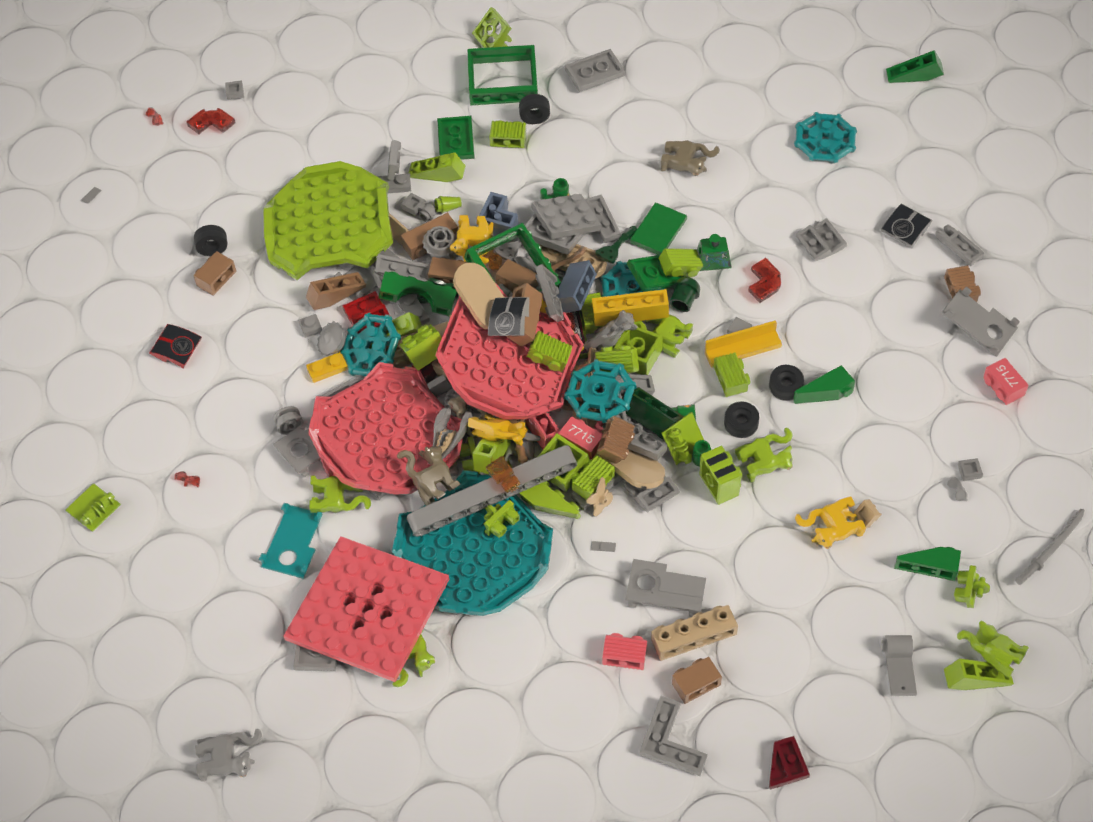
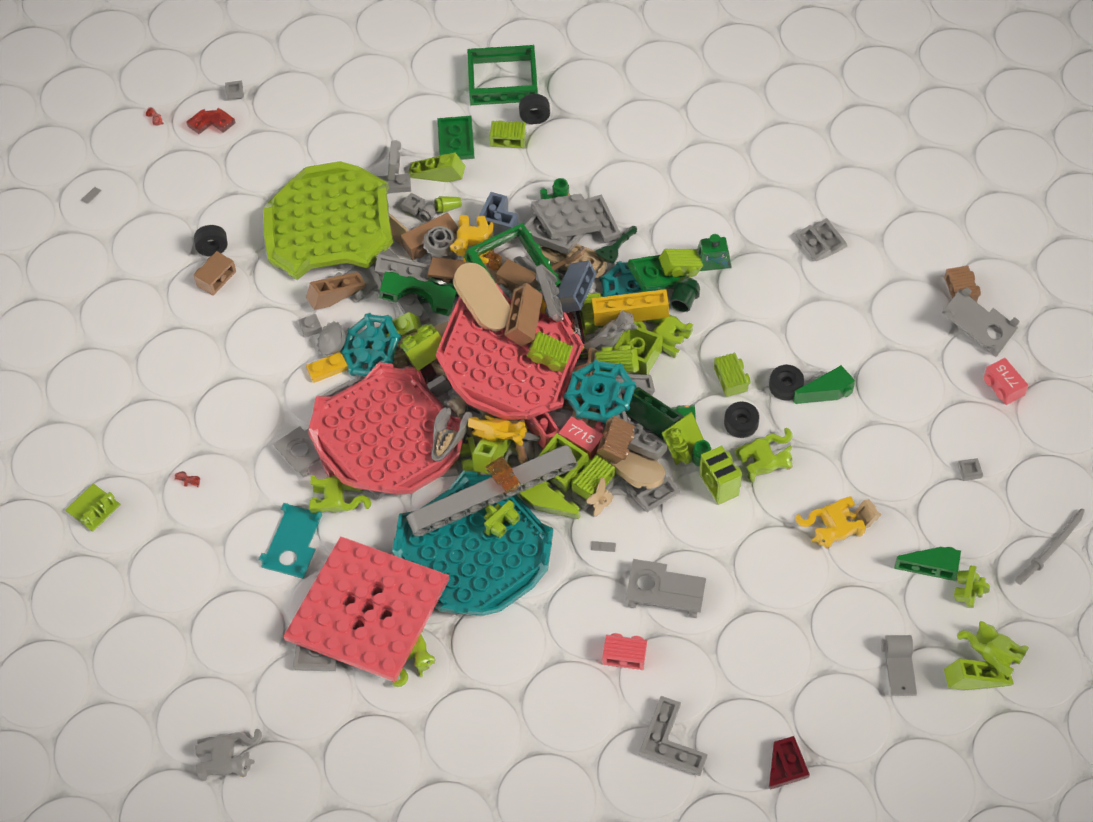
black slope [149,324,202,369] -> none
light grey wheel [273,406,304,435] -> none
red slope [343,291,390,333] -> none
dark tan animal [397,446,460,506] -> none
lime piece [472,7,512,48] -> none
black slope [488,297,529,336] -> none
light grey piece [495,240,523,261] -> none
light grey plate [565,49,625,92] -> none
green tile [630,202,687,255] -> none
tan brick [651,605,738,661] -> none
dark tan animal [661,140,720,176] -> none
medium nougat brick [672,657,722,704] -> none
yellow panel [705,320,782,368] -> none
light grey tile [727,317,752,334] -> none
clear red plate [748,258,781,303] -> none
teal plate [794,112,857,163] -> none
black slope [881,203,932,248] -> none
green slope [886,50,944,83] -> none
light grey hinge [935,224,984,266] -> none
light grey piece [947,477,968,501] -> none

